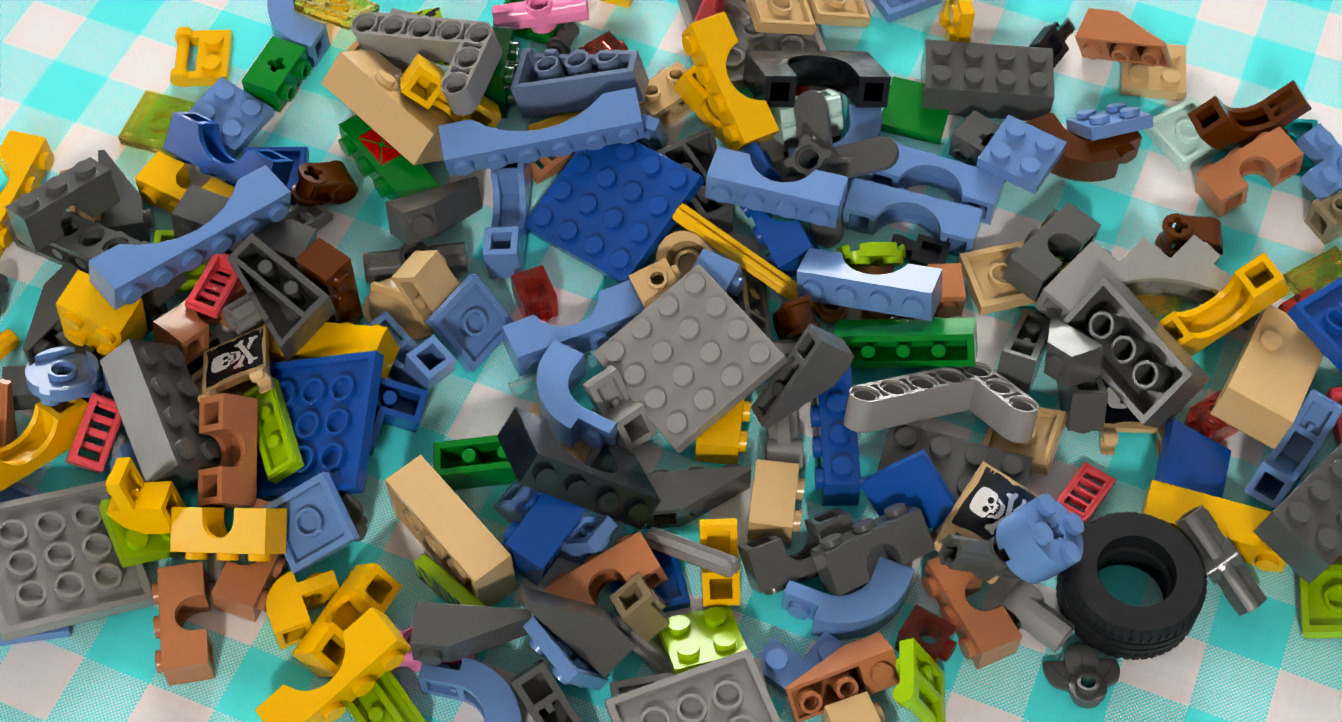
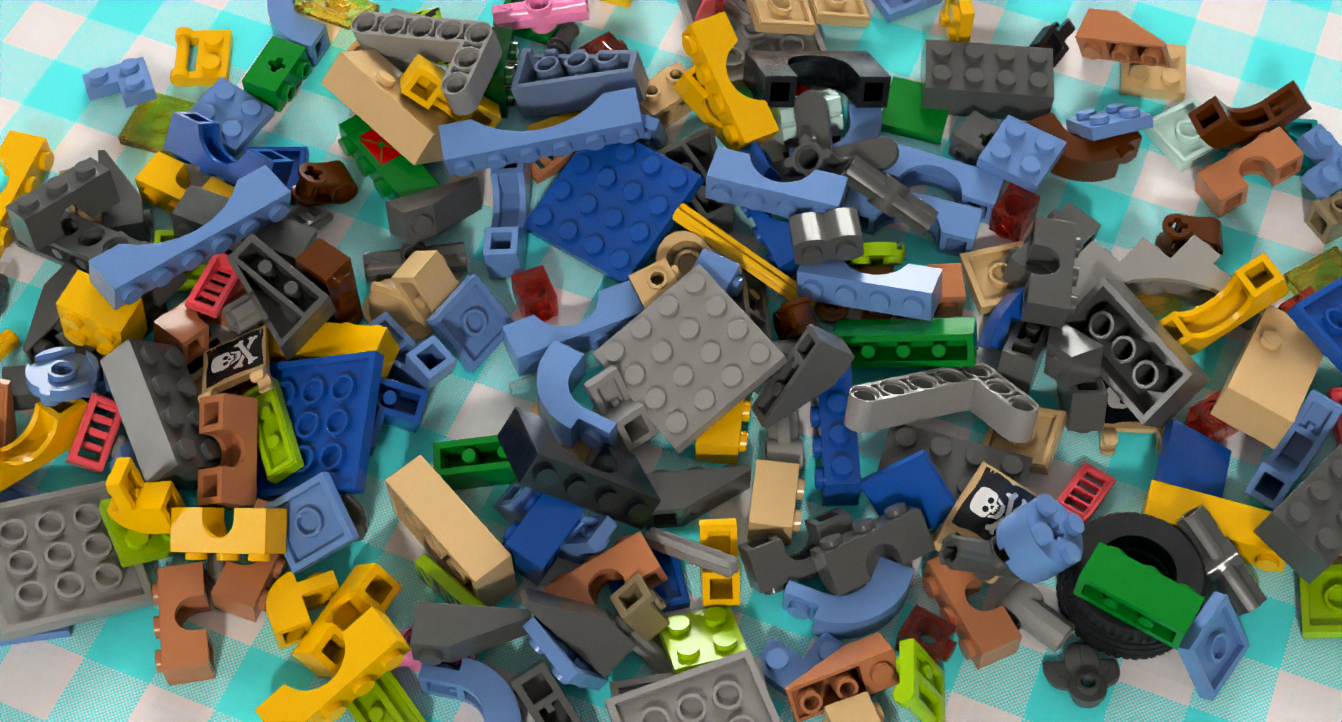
black plate [891,234,951,267] -> none
none -> medium blue plate [82,57,158,108]
none -> dark grey brick [788,208,864,266]
none -> dark grey piece [841,155,939,236]
none -> blue slope [977,286,1025,350]
none -> clear red brick [989,183,1041,242]
none -> dark grey arch [1021,216,1082,328]
none -> green brick [1073,542,1205,650]
none -> medium blue plate [1178,591,1250,701]

